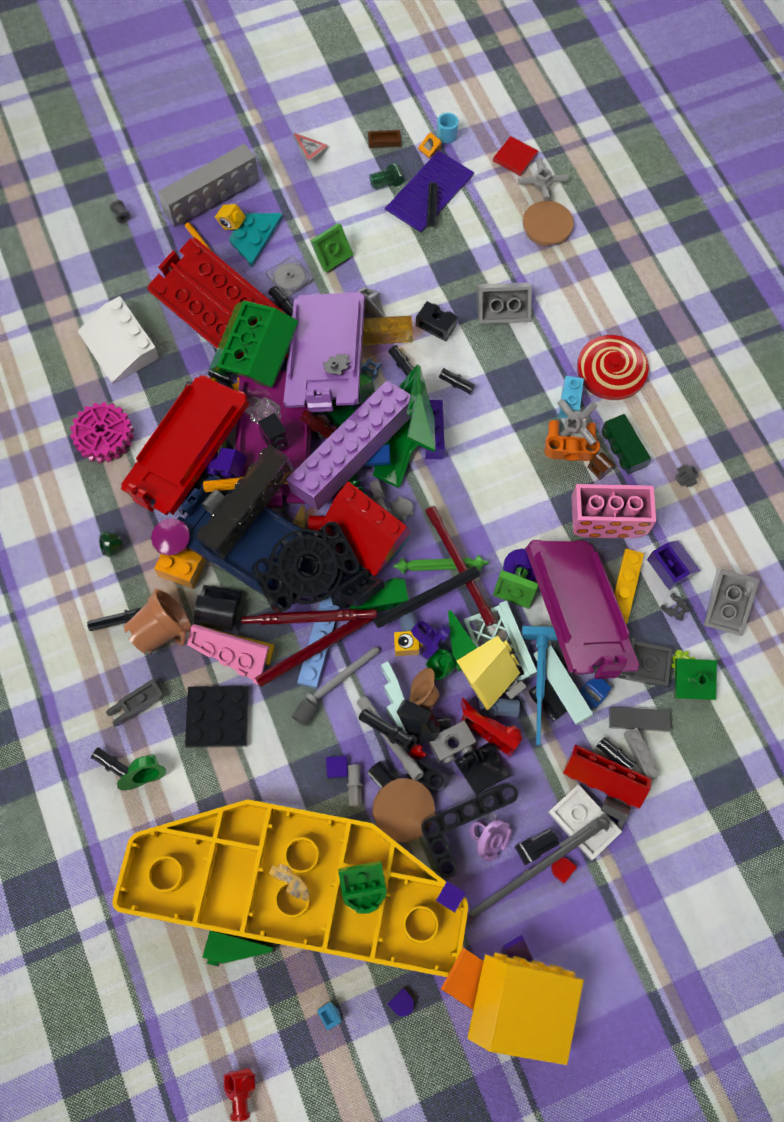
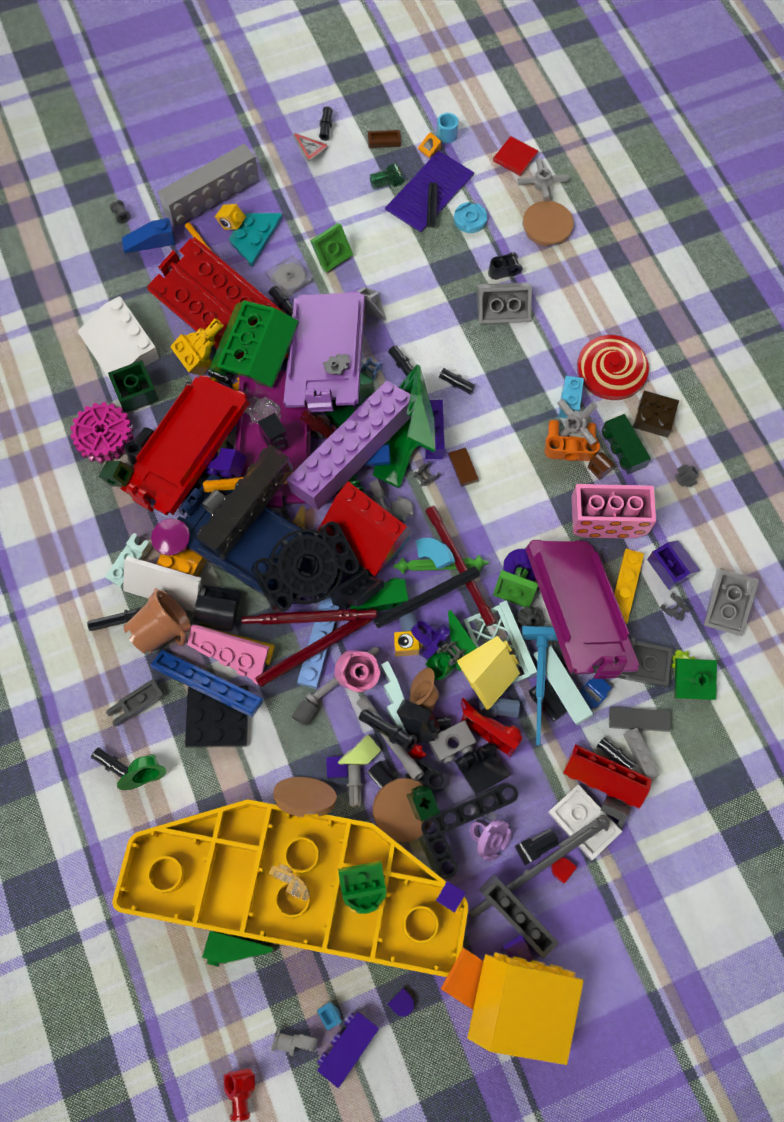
dark green cone [99,531,122,557] -> none
red beam [308,515,326,531] -> none
clear yellow brick [362,315,413,345] -> none
black brick [415,301,457,342] -> none
light grey tile [506,679,526,700] -> none
none -> dark green brick [99,461,134,487]
none -> light aqua plate [105,533,152,588]
none -> dark green brick [108,360,159,413]
none -> blue slope [122,218,175,253]
none -> white tile [123,556,201,612]
none -> black piece [124,427,154,464]
none -> blue tile [150,650,263,718]
none -> yellow brick [170,318,223,375]
none -> light grey connector [271,1030,319,1056]
none -> medium nougat tile [273,777,336,817]
none -> dark purple brick [317,1011,379,1088]
none -> black pin [319,106,333,141]
none -> bright pink brick [334,650,380,692]
none -> yellowish green slope [338,735,381,765]
none -> dark green brick [407,785,440,822]
none -> dark grey piece [413,461,441,487]
none -> medium azure tile [416,538,455,569]
none -> dark grey piece [436,641,465,666]
none -> reddish brown tile [448,447,479,487]
none -> medium azure tile [454,202,487,233]
none -> dark grey brick [479,874,559,959]
none -> black piece [488,252,523,280]
none -> dark grey gear [516,606,541,628]
none -> dark brown piece [633,390,679,438]

